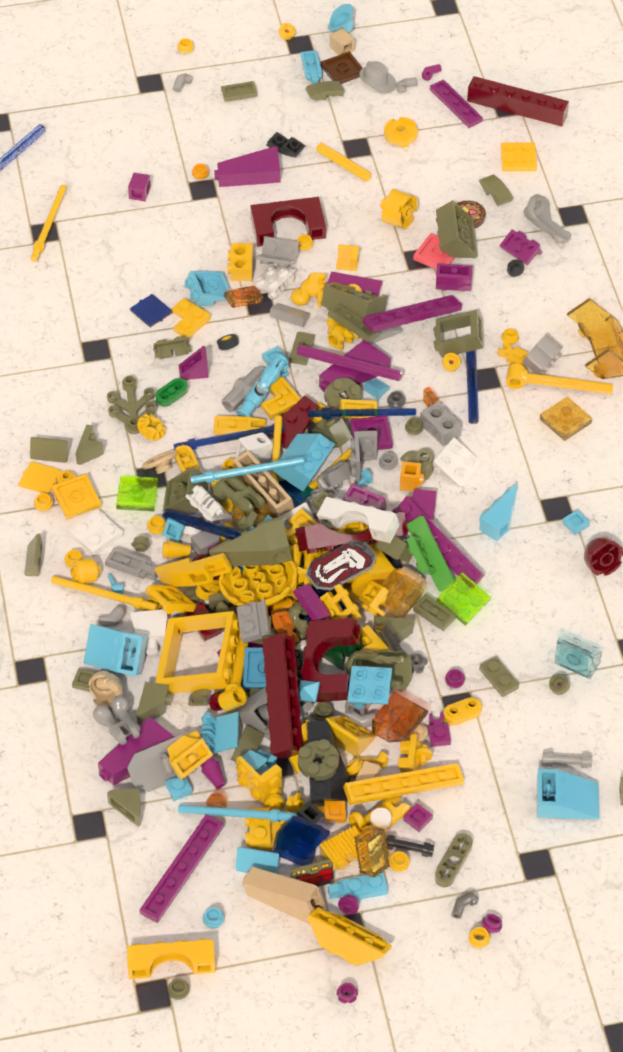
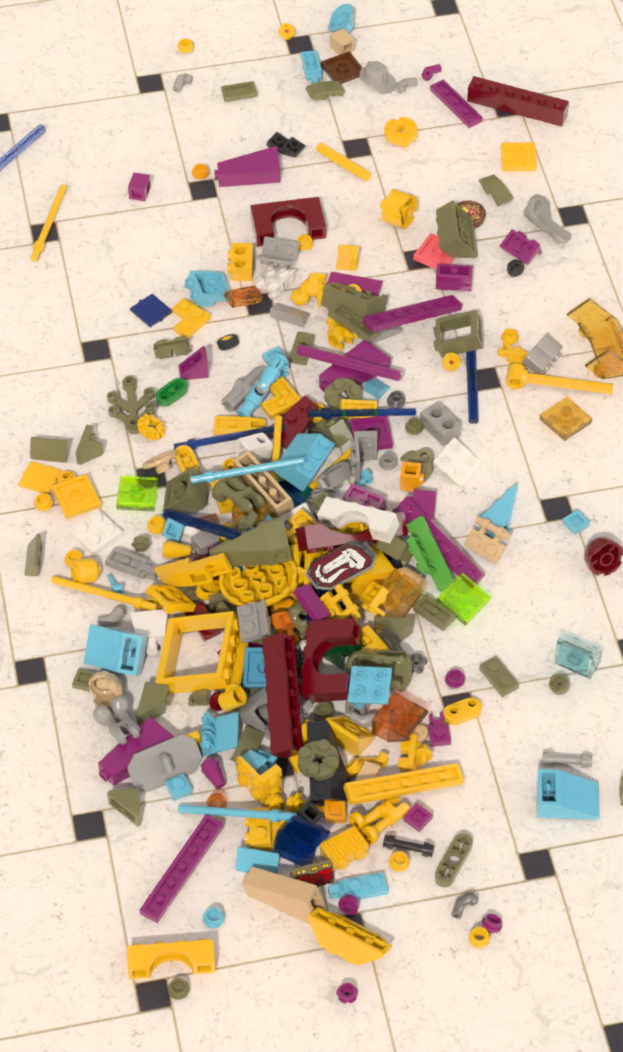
yellow slope [167,735,213,779] -> none
white hinge [185,485,232,522] -> none
medium azure slope [298,680,320,702] -> none
clear yellow brick [354,825,390,877] -> none
white tile [370,808,391,830] -> none
clear orange tile [423,387,439,407] -> none
none -> tan plate [464,516,512,563]

